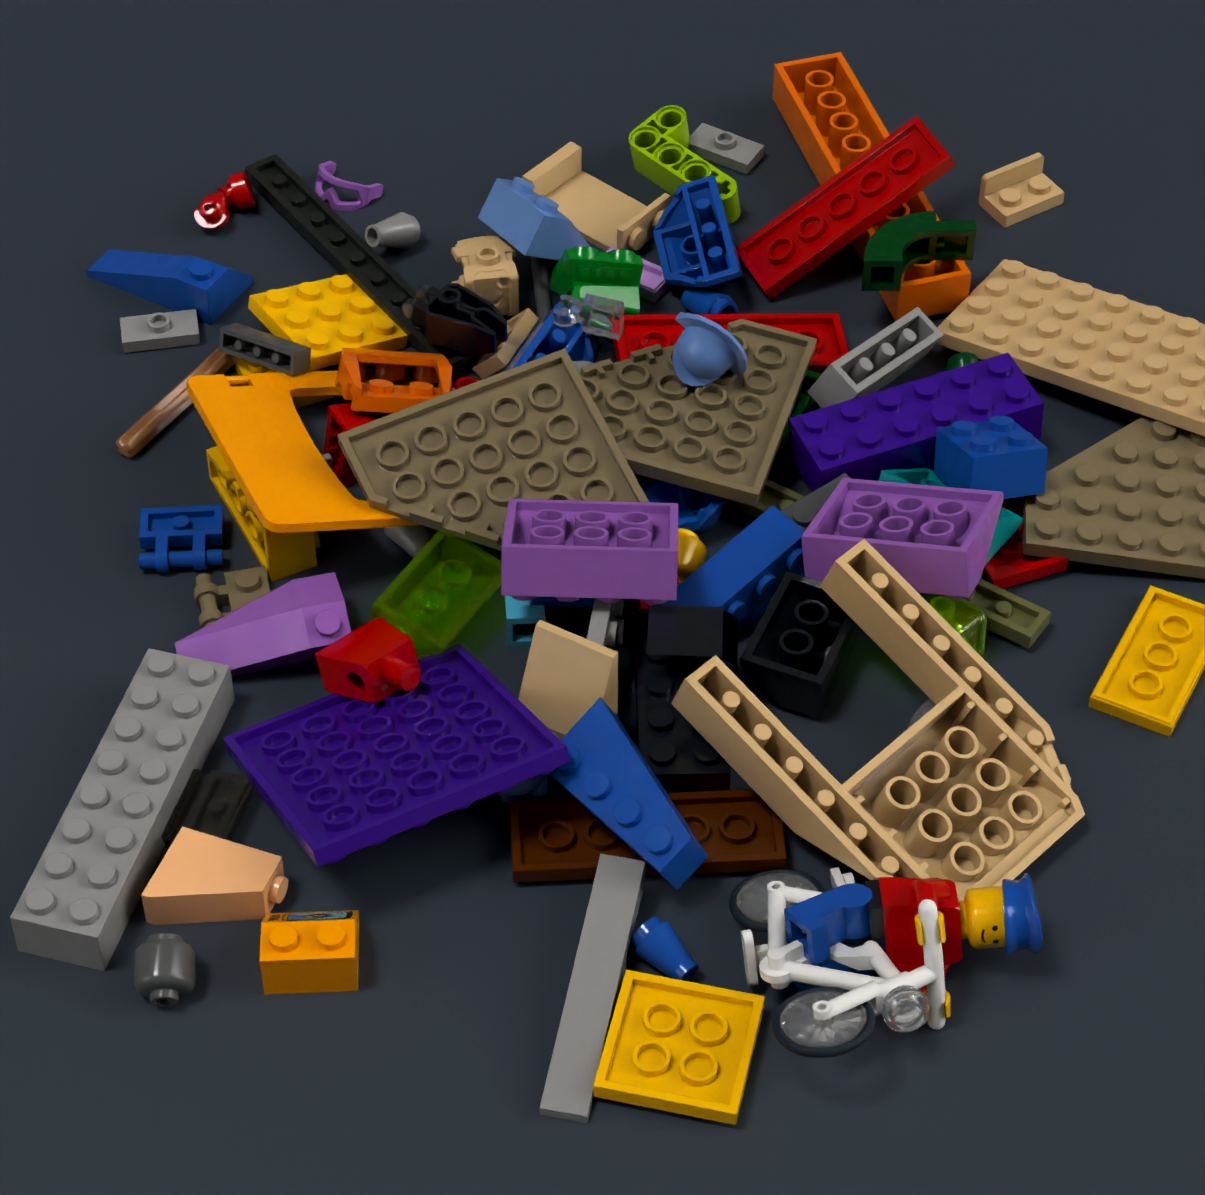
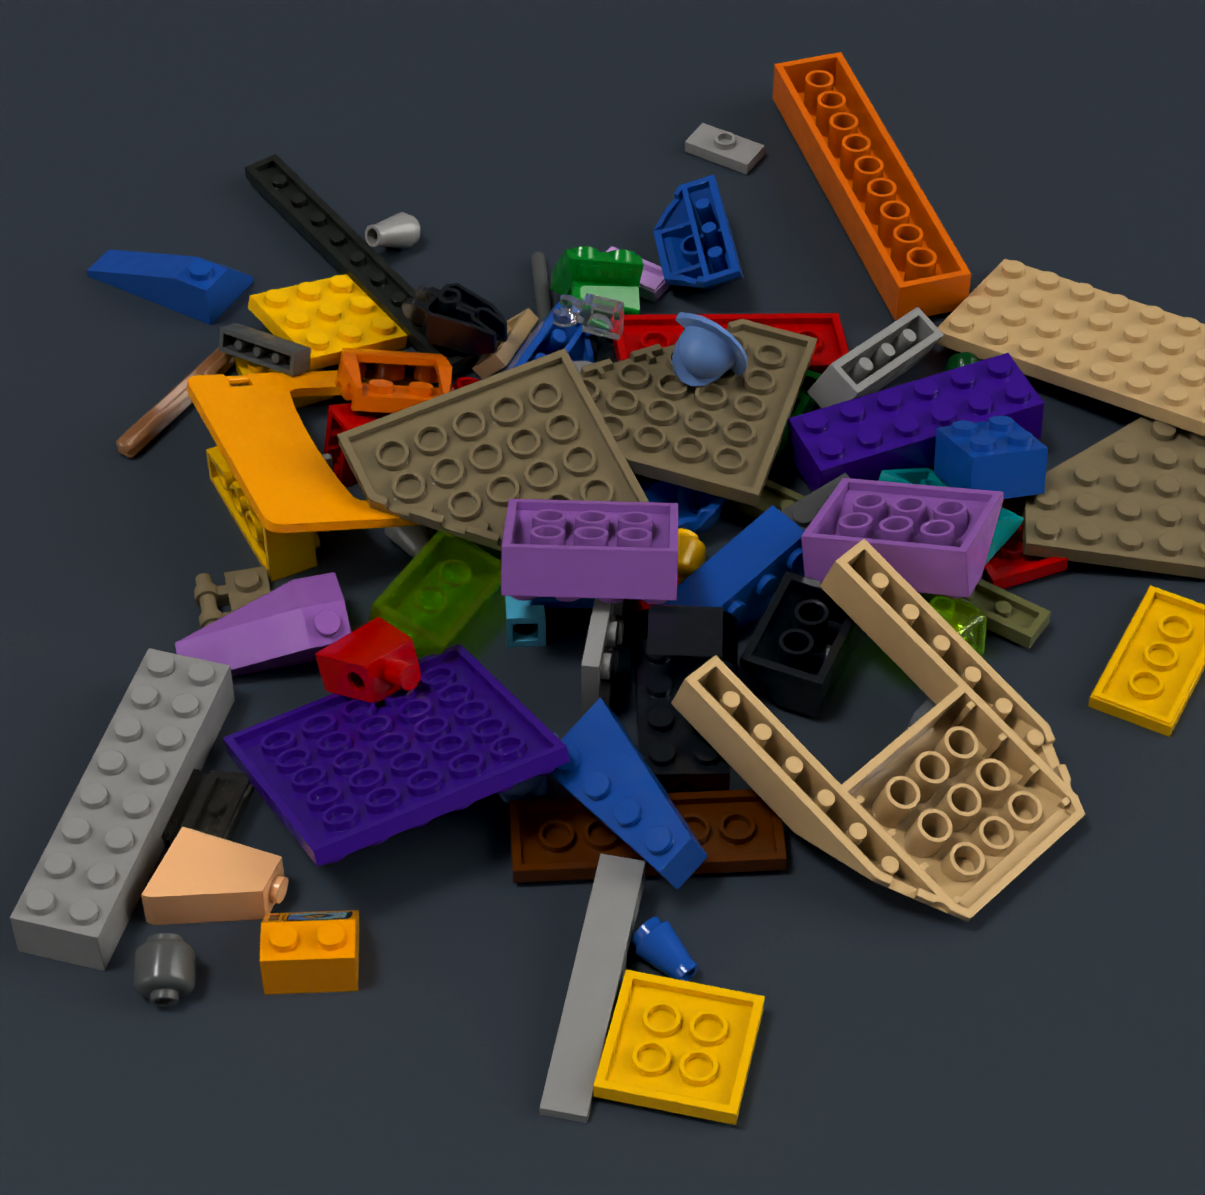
light grey plate [120,309,201,353] -> none
blue plate [139,504,224,573] -> none
red arm [194,171,256,230] -> none
medium lavender helmet [314,161,383,211] -> none
tan piece [451,235,520,316] -> none
medium blue slope [478,177,591,260] -> none
tan slope [518,620,618,740] -> none
tan panel [522,141,671,252] -> none
lime beam [628,105,741,224] -> none
blue cone [681,287,738,314] -> none
piece [729,867,1043,1058] -> none
red plate [736,115,956,300] -> none
dark green arch [862,211,977,291] -> none
tan bracket [978,152,1065,228] -> none

